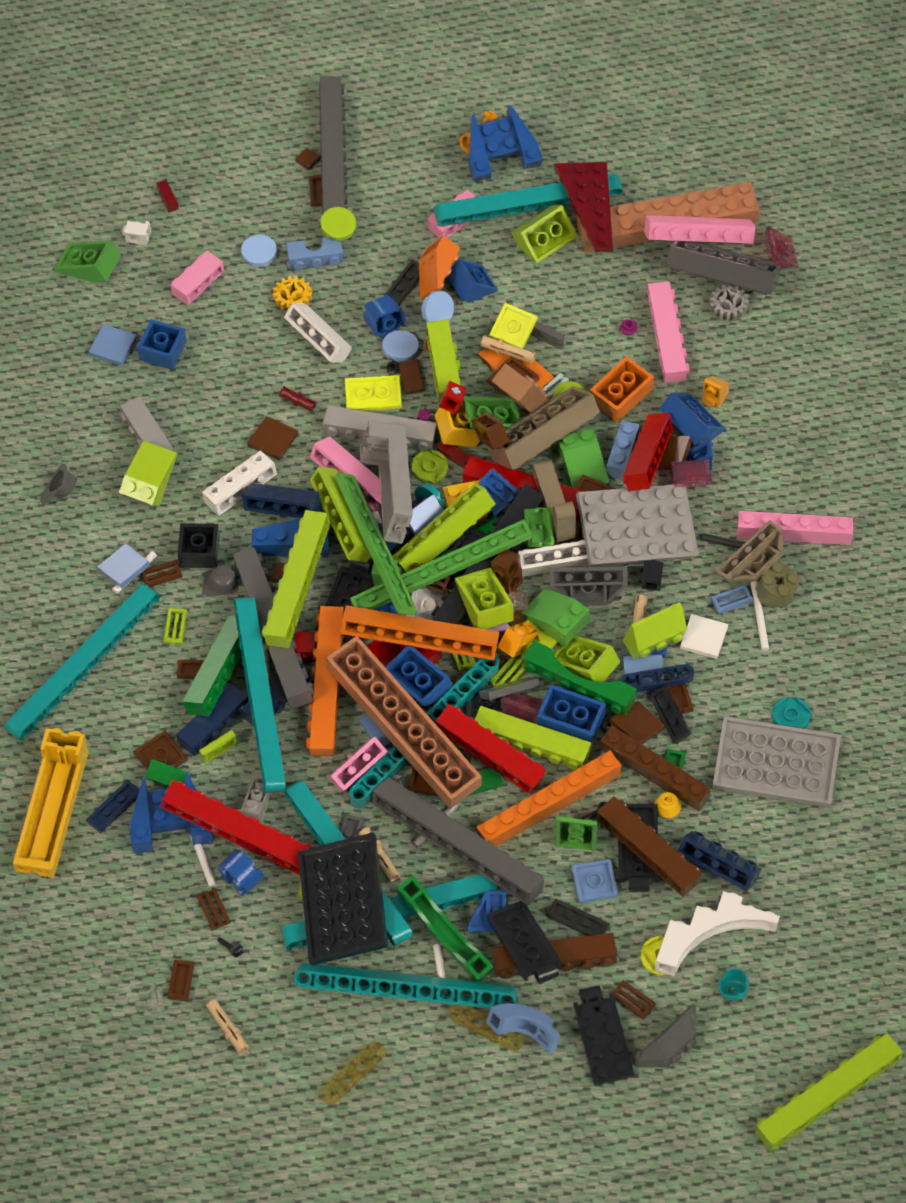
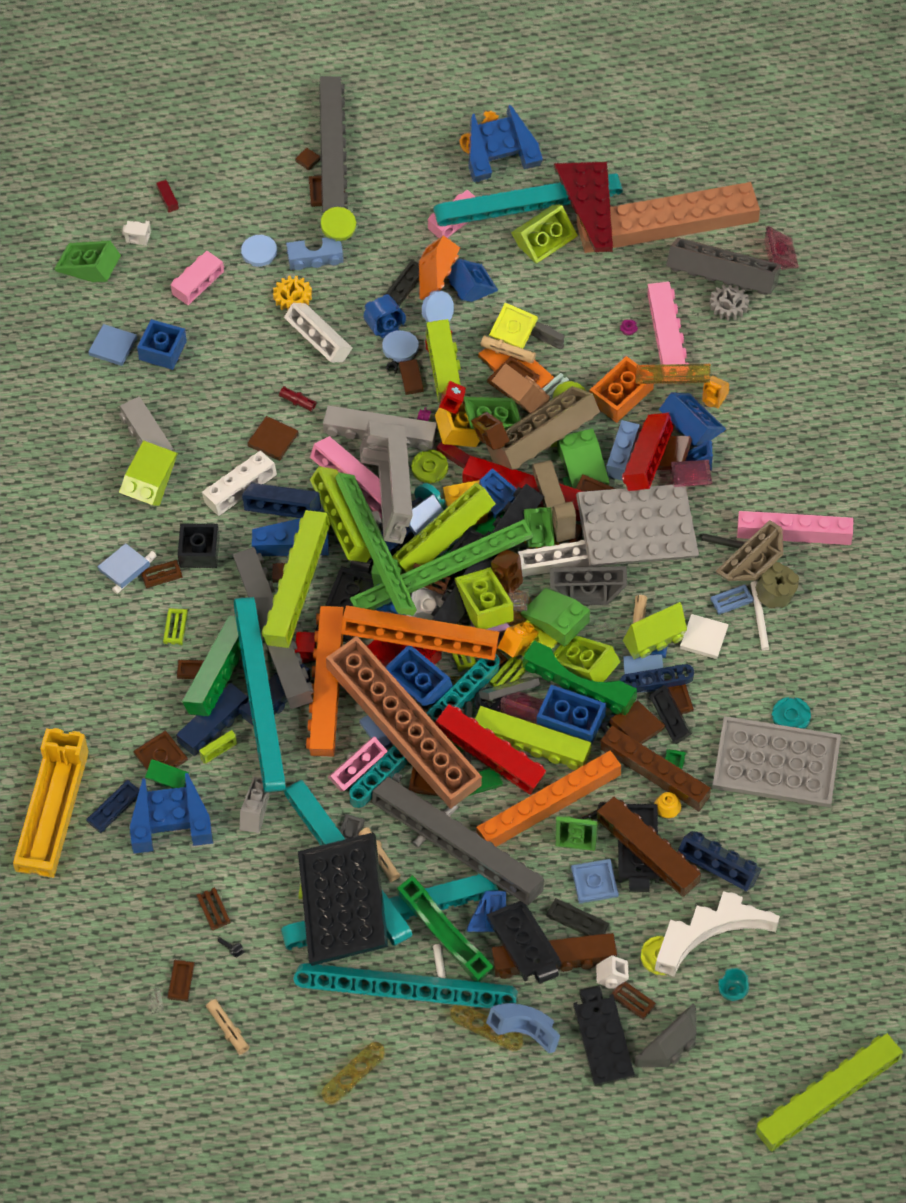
teal beam [5,584,160,741] -> none
dark grey piece [40,464,77,504] -> none
red brick [160,780,313,875] -> none
white bar [191,837,217,887] -> none
dark grey piece [202,565,239,596] -> none
blue brick [217,849,264,897] -> none
neon yellow tile [345,375,402,411] -> none
black brick [641,560,663,591] -> none
bright pink brick [644,215,756,243] -> none
none -> white brick [596,956,628,989]
none -> clear yellow tile [635,364,711,384]

